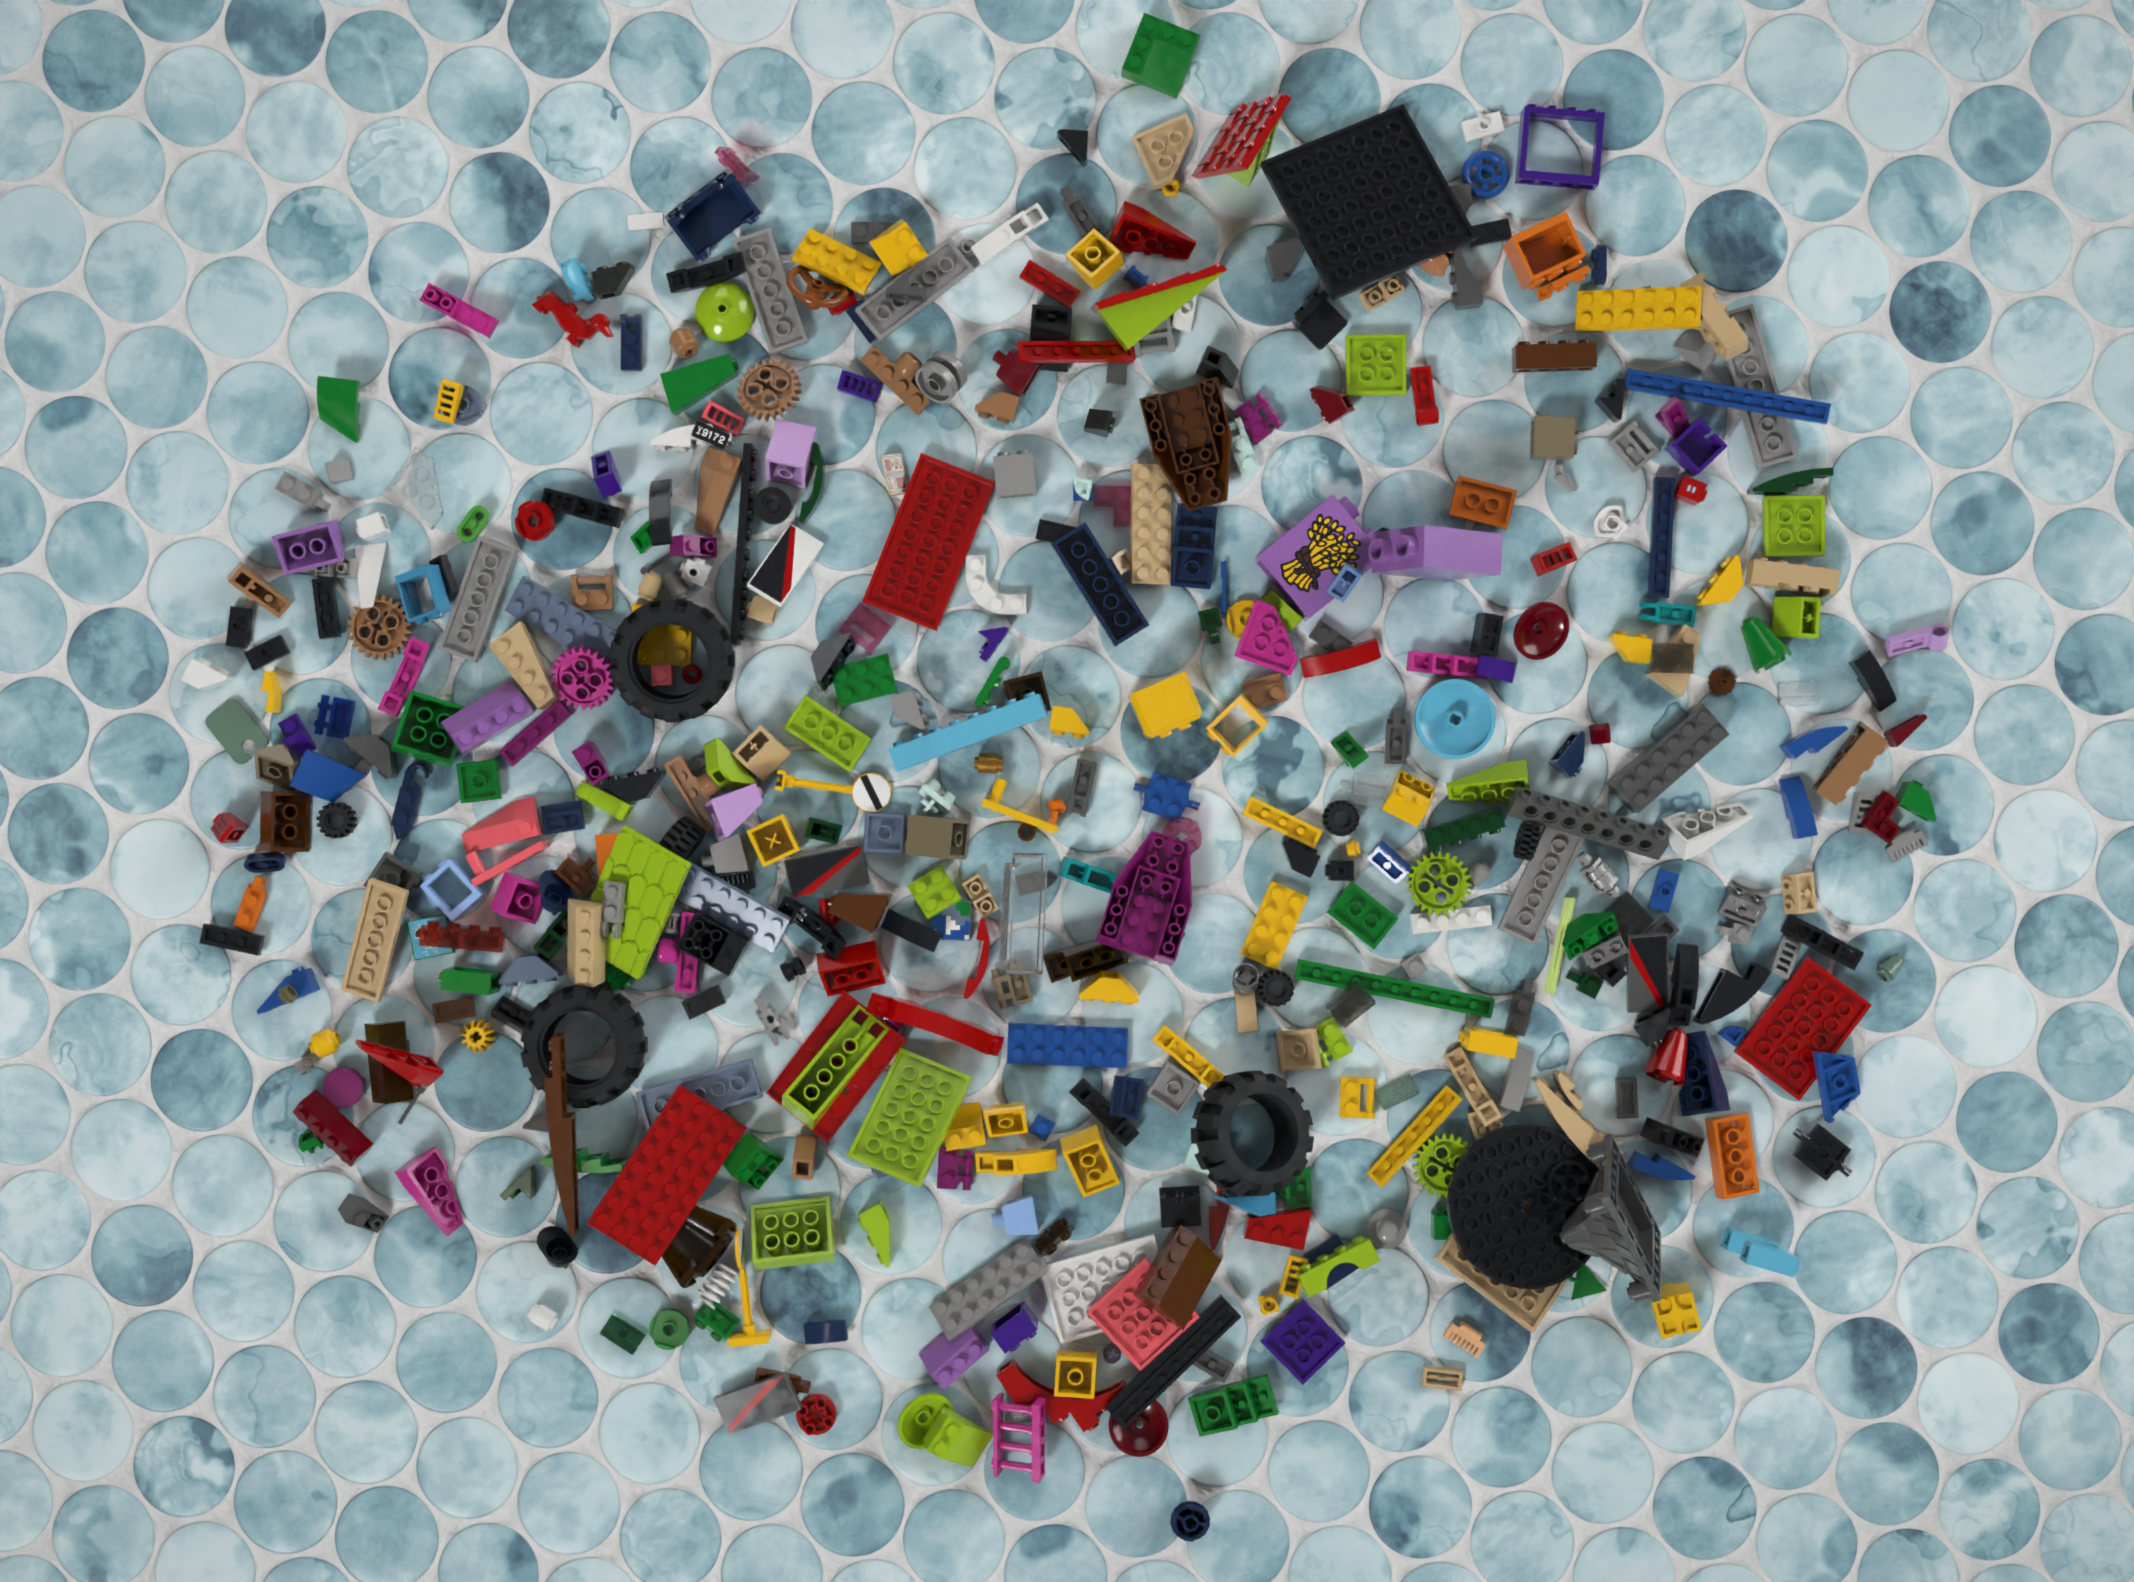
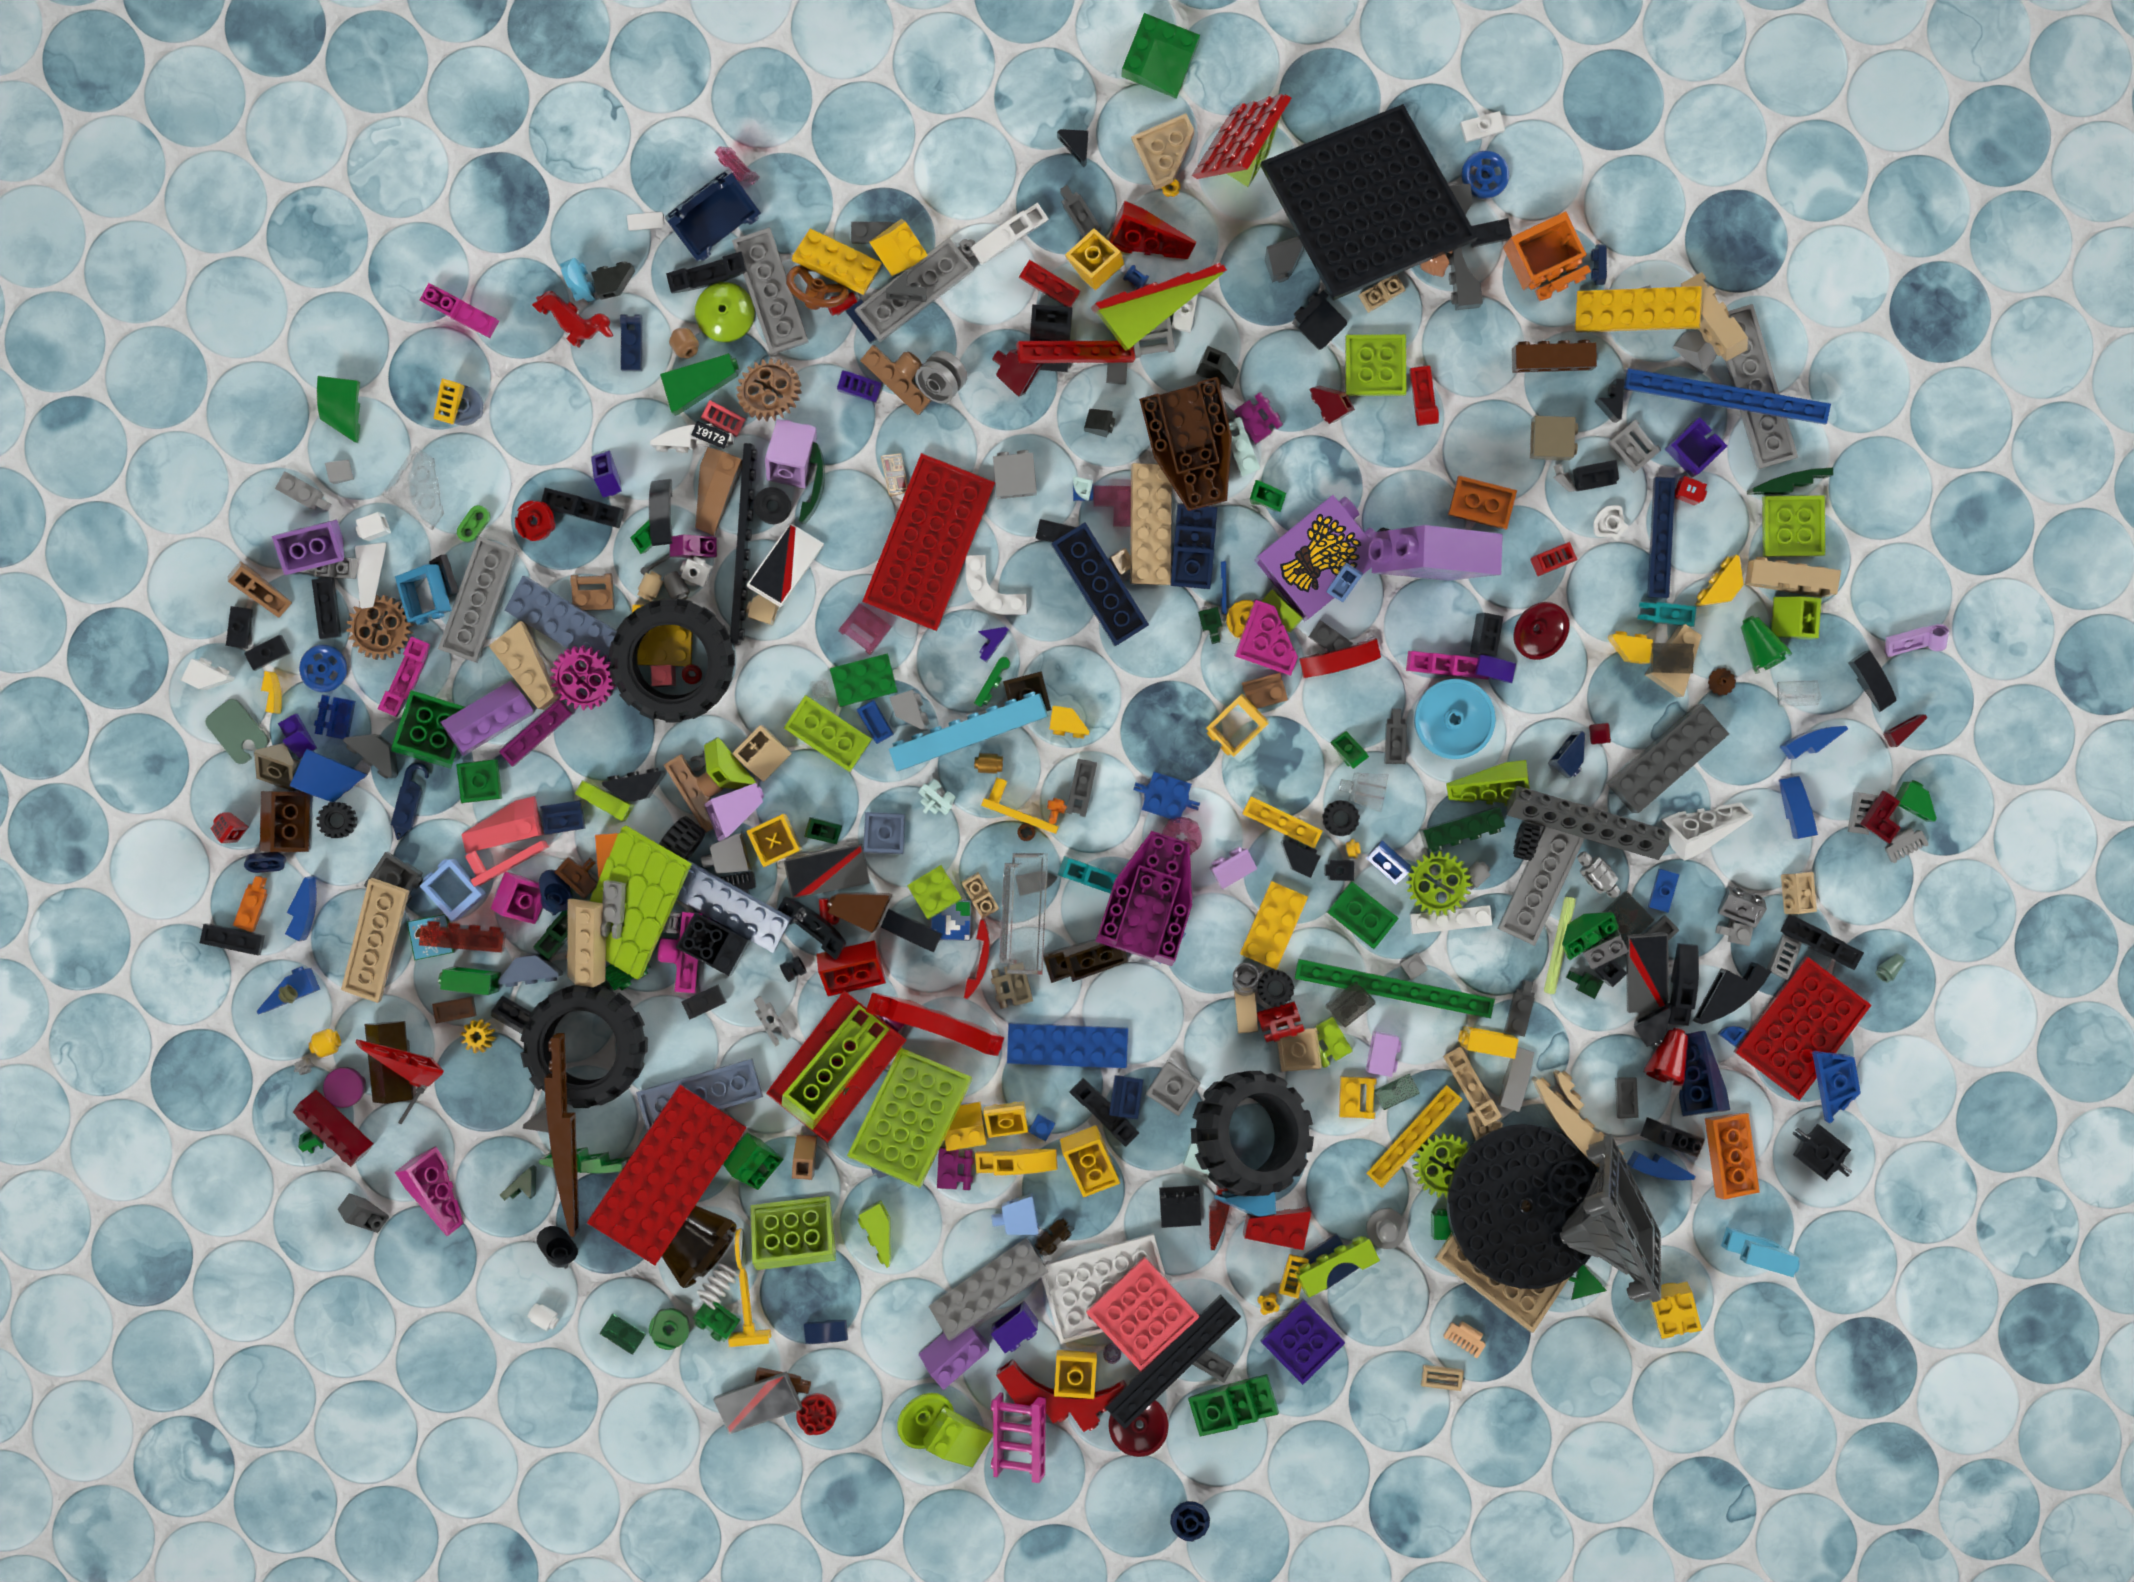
magenta slope [572,741,610,786] -> none
piece [774,769,891,812] -> none
black slope [811,633,856,691] -> none
dark tan slope [905,814,970,860] -> none
medium nougat slope [974,391,1020,425] -> none
yellow slope [1079,970,1139,1005] -> none
yellow plate [1128,671,1202,739] -> none
reddish brown slope [1134,1225,1222,1330] -> none
yellow slope [1152,1024,1225,1088] -> none
green slope [1275,1166,1312,1208] -> none
yellow slope [1381,769,1435,827] -> none
dark purple window [1515,104,1605,190] -> none
magenta slope [1655,396,1689,438] -> none
medium nougat wedge [1812,721,1889,805] -> none
none -> blue slope [285,876,317,941]
none -> blue plate [299,645,347,692]
none -> blue tile [857,700,894,744]
none -> lavender slope [1210,847,1257,889]
none -> green slope [1250,480,1286,512]
none -> red plate [1257,1001,1305,1043]
none -> lavender brick [1366,1031,1401,1077]
none -> black hinge [1572,460,1619,492]

